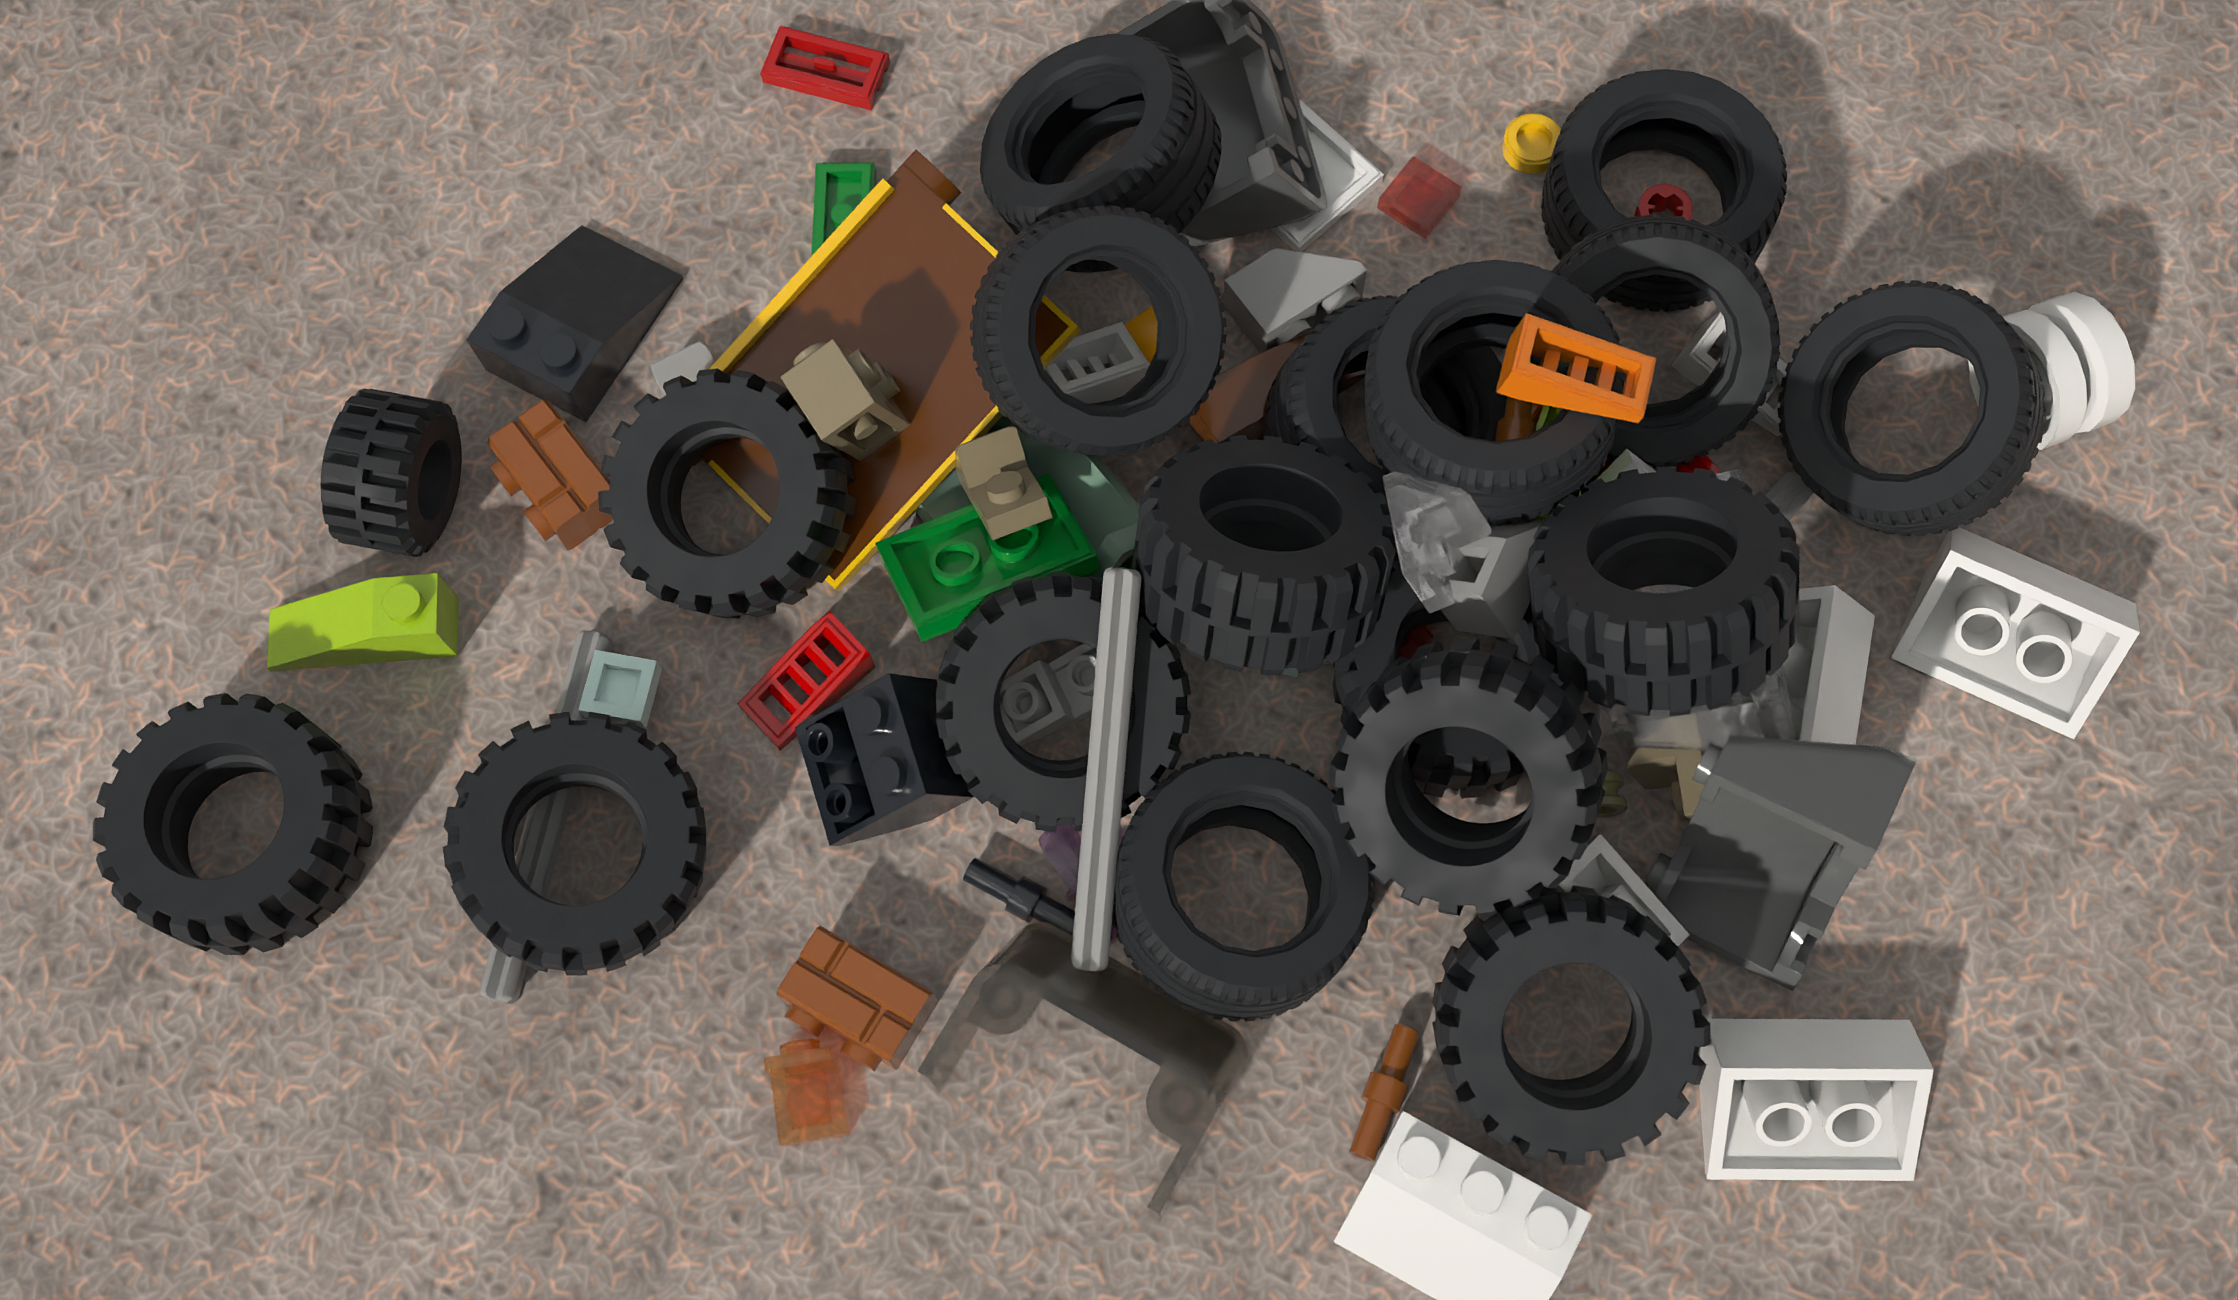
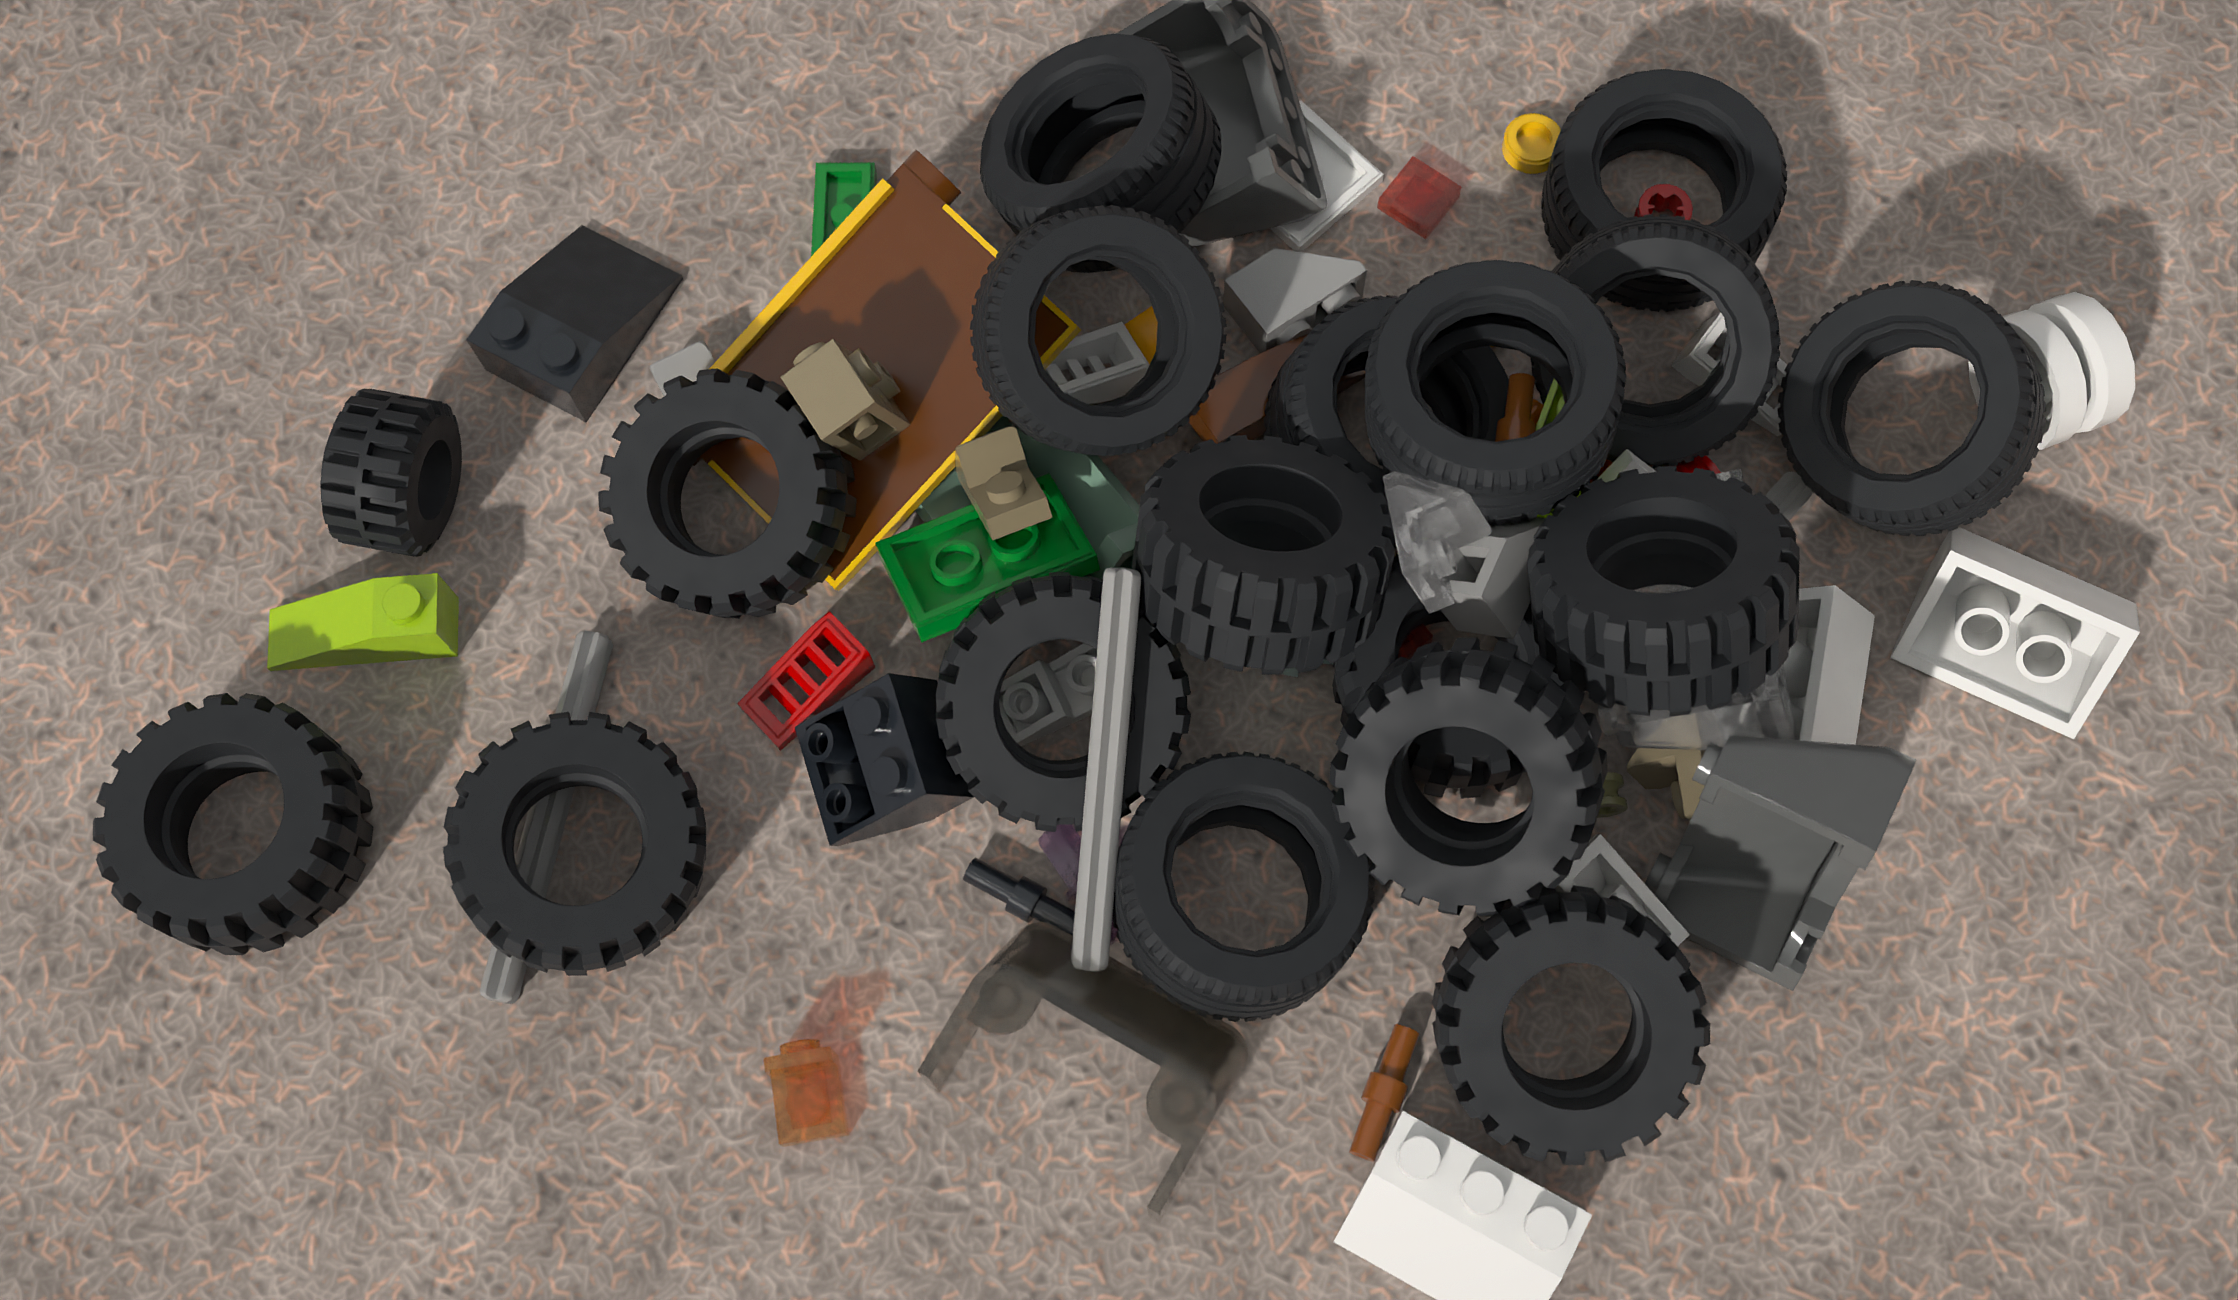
dark orange brick [487,400,613,550] -> none
light aqua tile [578,650,662,729] -> none
red tile [760,25,890,111] -> none
dark orange brick [776,925,938,1072] -> none
orange slope [1496,313,1657,423] -> none
white slope [1699,1019,1934,1181] -> none

